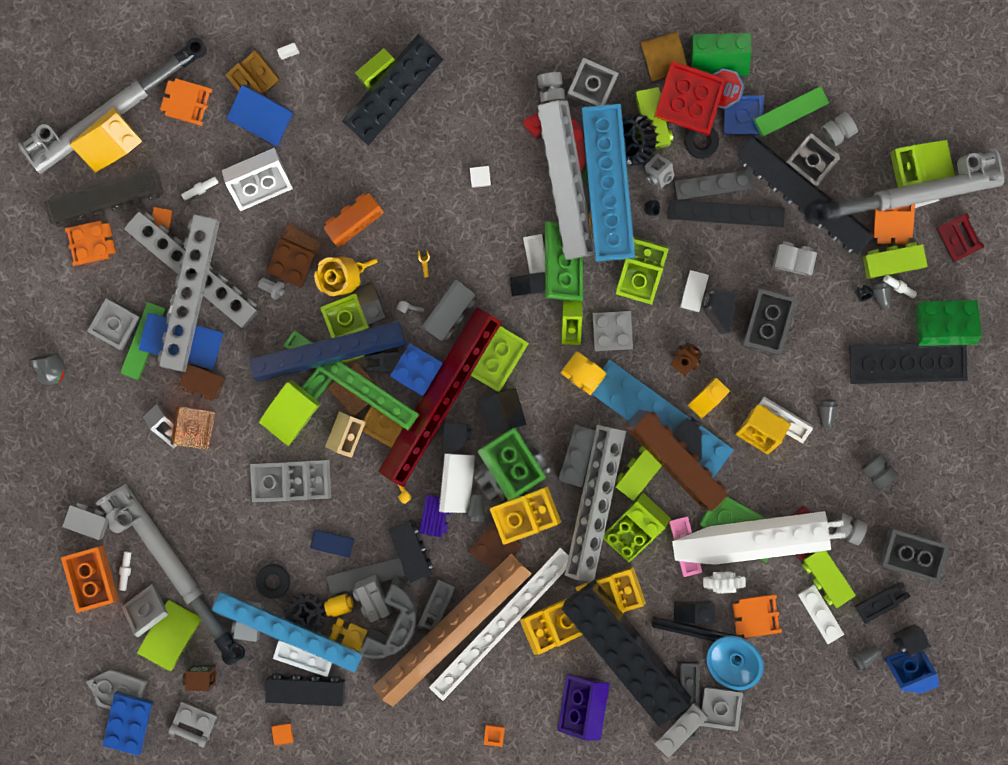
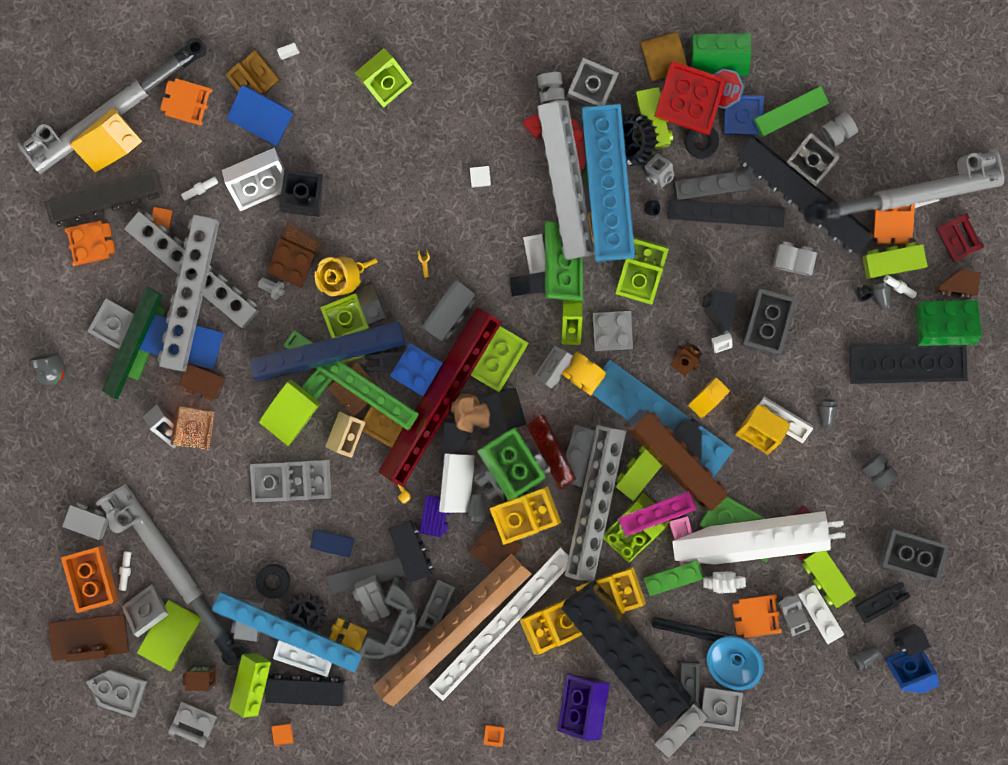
blue plate [103,691,153,756] -> none
orange slope [324,193,384,248] -> none
yellow brick [324,594,354,617] -> none
black plate [342,34,444,146] -> none
light grey hand [396,301,424,313] -> none
black slope [674,601,715,624] -> none
white tile [680,270,709,312] -> none
light grey wheel [832,512,868,546] -> none
lime slope [890,140,955,187] -> none
none -> reddish brown bracket [49,615,129,662]
none -> dark green tile [102,286,163,399]
none -> lime brick [229,653,271,718]
none -> black slope [279,170,323,217]
none -> medium nougat head [452,393,490,432]
none -> clear red plate [527,415,577,490]
none -> light grey plate [534,346,573,389]
none -> dark pink plate [618,492,696,537]
none -> bright green plate [643,559,705,596]
none -> white tile [711,333,733,353]
none -> light grey brick [778,594,810,637]
none -> reddish brown slope [935,269,981,299]

